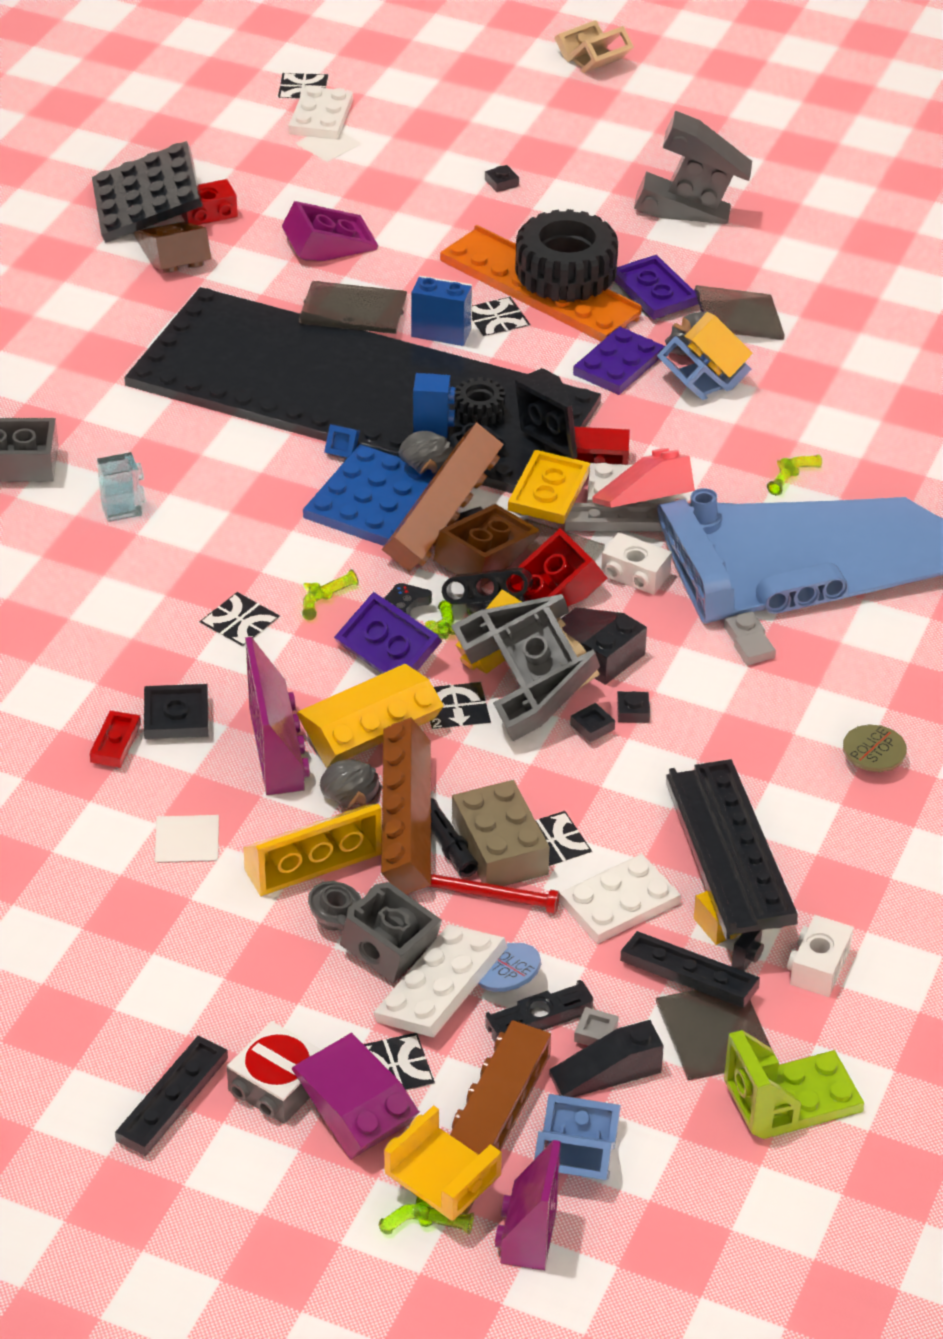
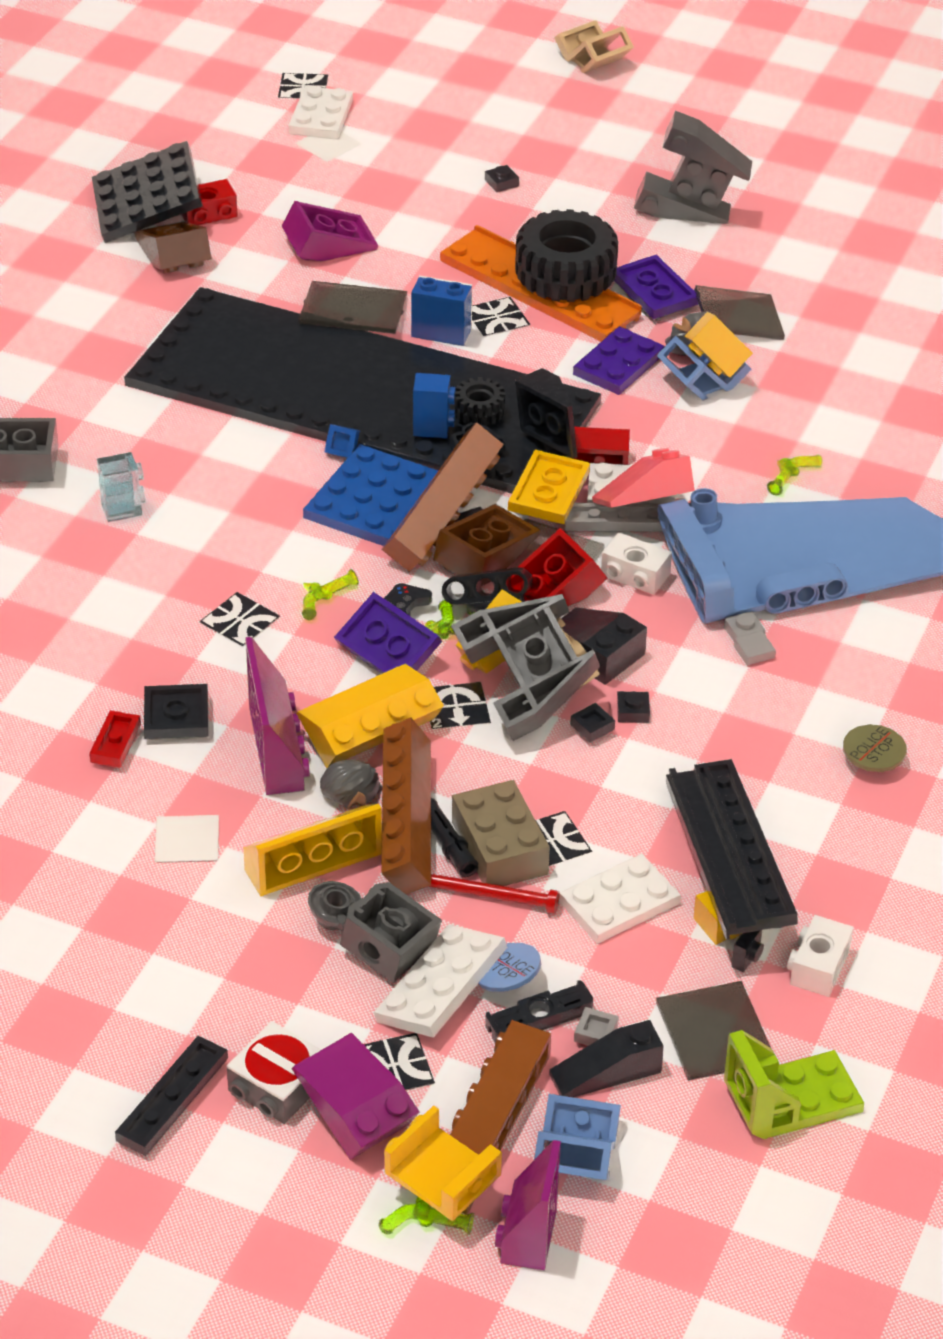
dark grey hair [399,431,453,474] -> none
black plate [620,931,760,1008] -> none

